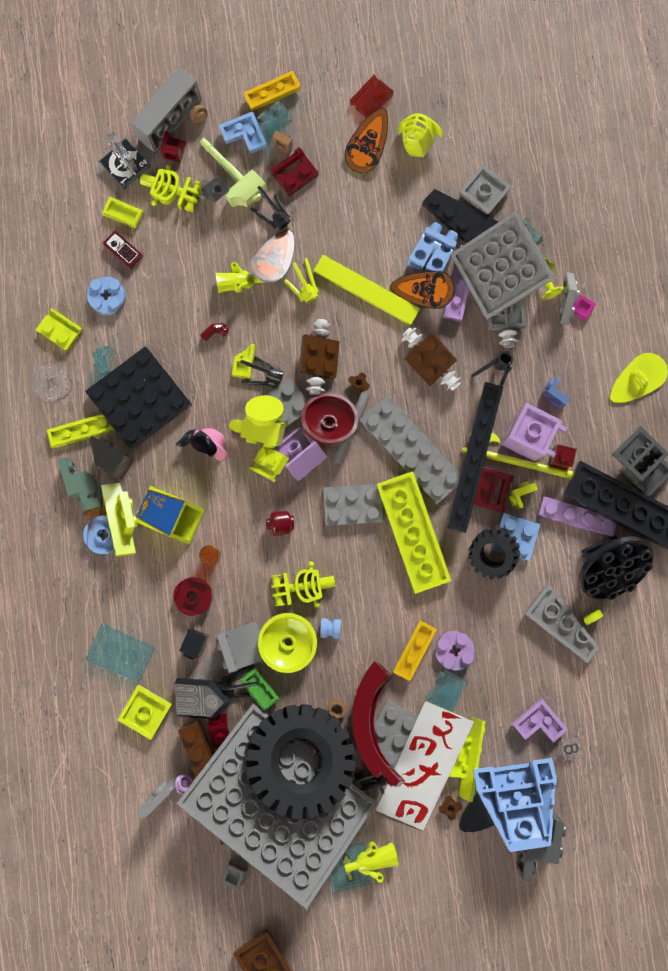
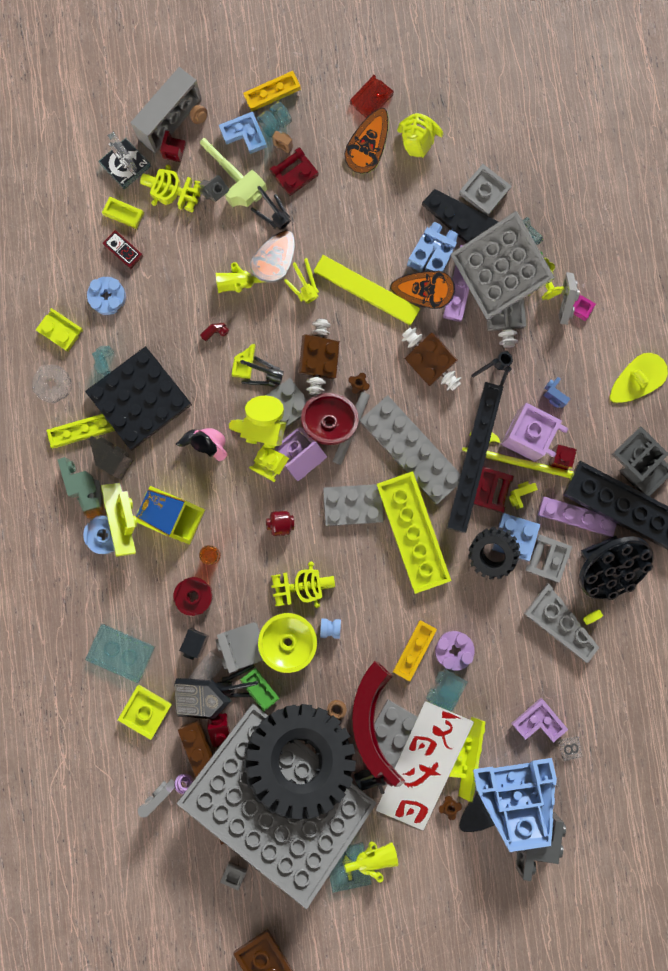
none -> light grey plate [525,534,572,583]

